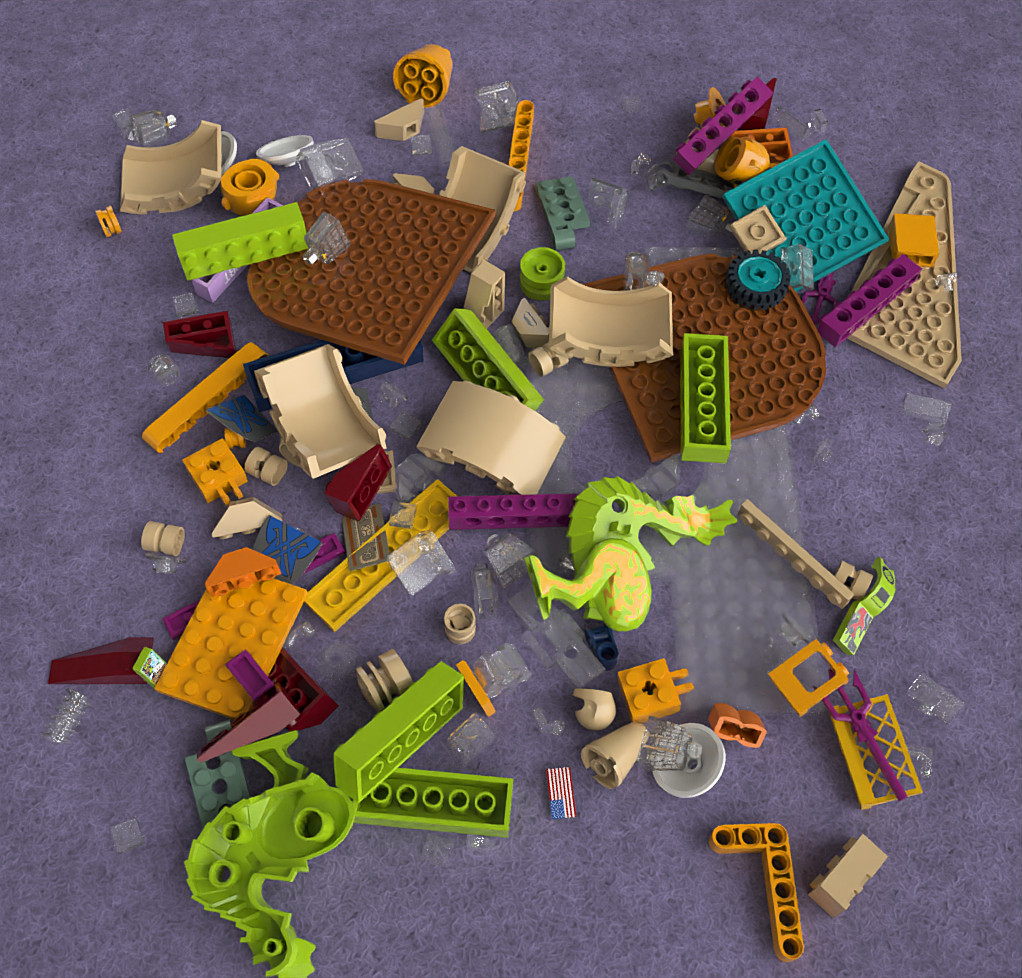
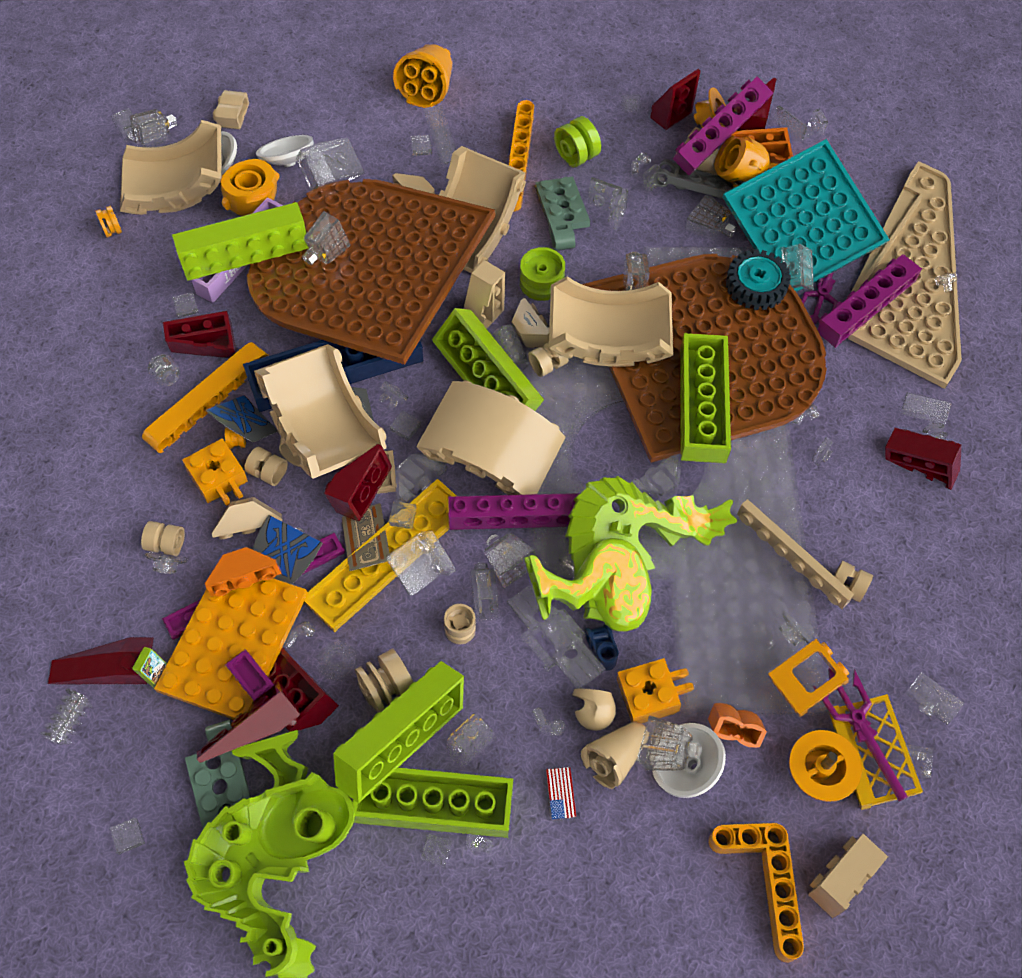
tan slope [374,98,424,141] -> none
light orange tile [456,660,496,717] -> none
clear brick [473,643,532,699] -> none
clear bracket [474,81,519,133] -> none
clear arm [646,271,664,286] -> none
tan tile [729,205,786,254] -> none
lime piece [833,557,895,655] -> none
light orange brick [888,213,939,267] -> none
none -> tan brick [213,90,249,129]
none -> lime wheel [554,116,601,168]
none -> dark red slope [650,69,701,130]
none -> light orange piece [789,730,862,802]
none -> dark red wedge [885,428,962,490]

